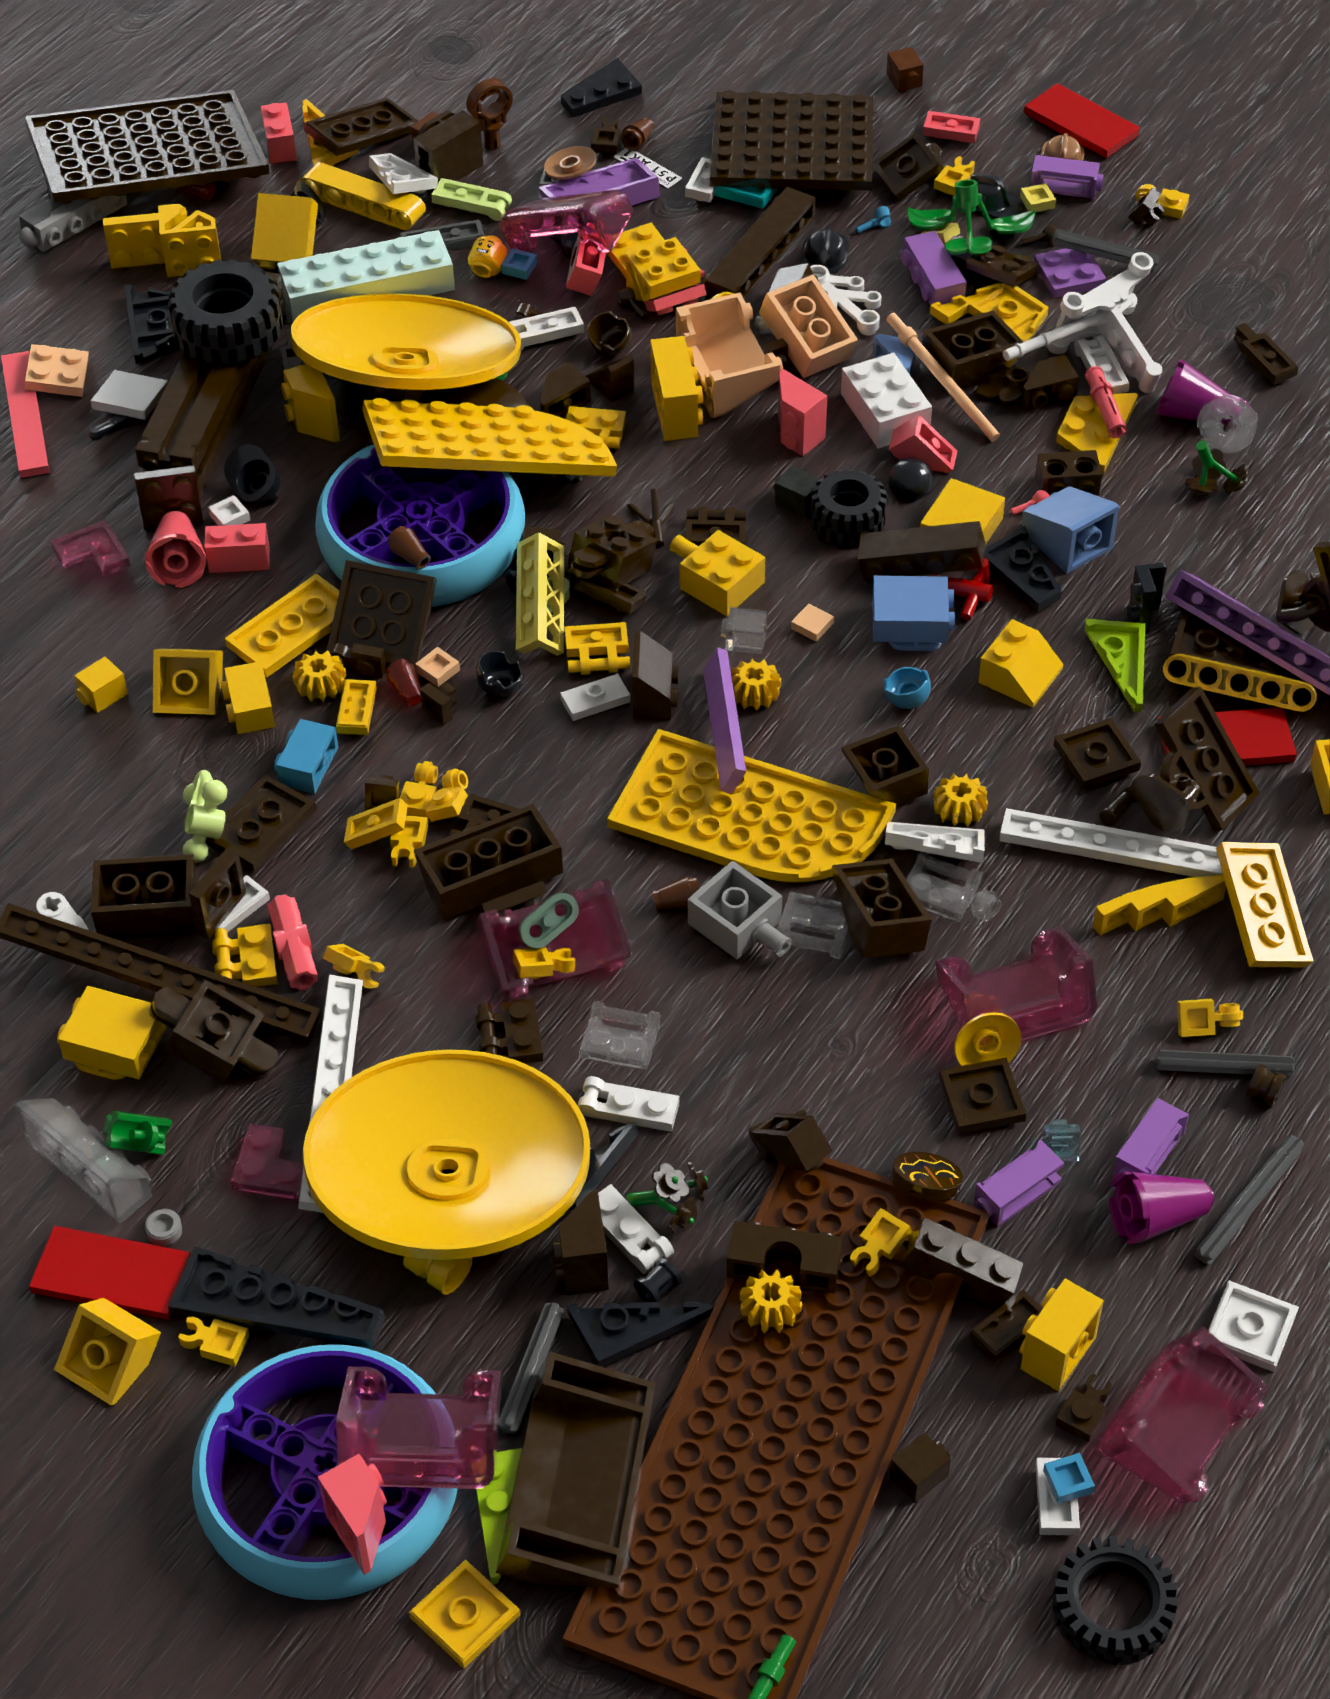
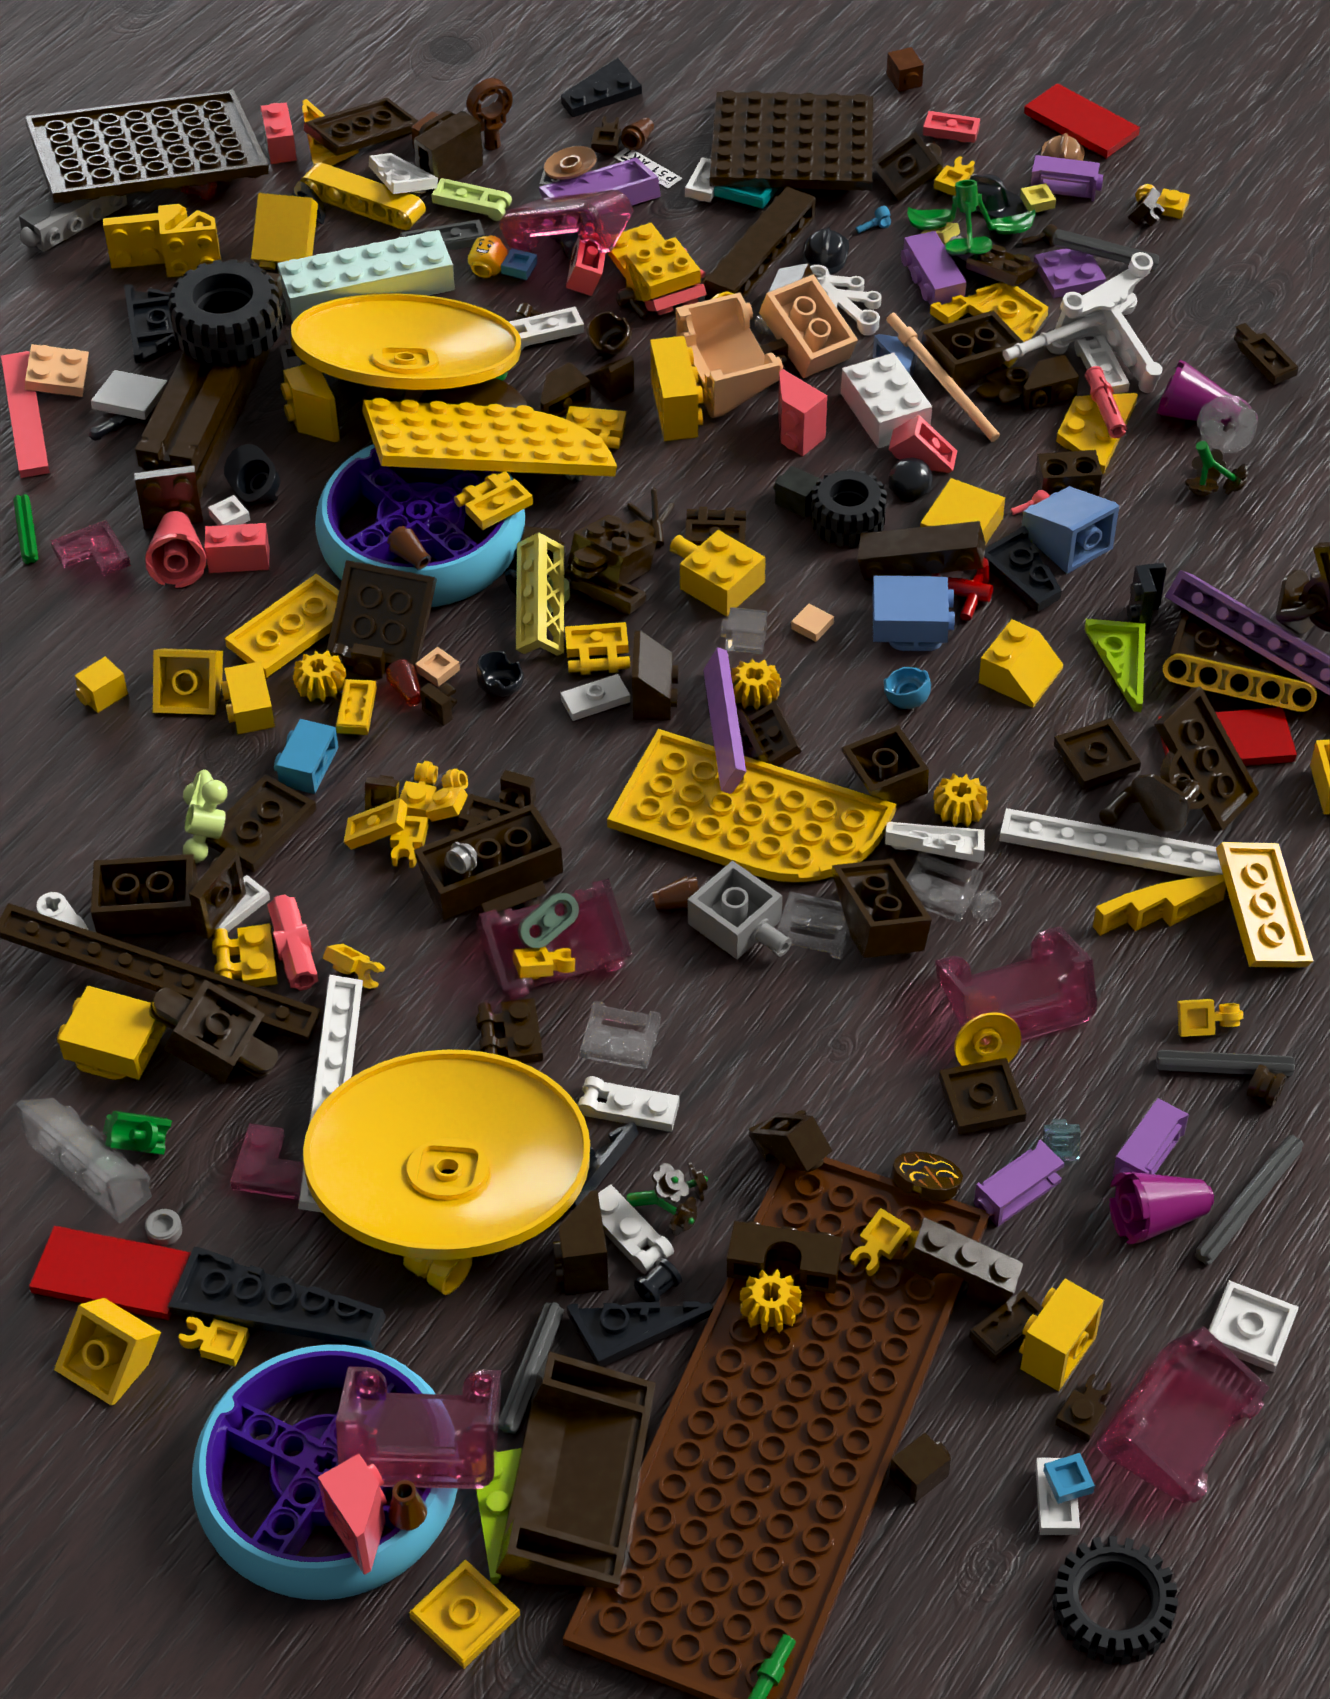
none -> green axle [13,494,39,564]
none -> reddish brown cone [388,1480,427,1531]
none -> light grey plate [446,842,477,874]
none -> yellow plate [454,471,533,530]
none -> dark brown tile [499,770,536,809]
none -> dark brown bracket [737,701,802,766]

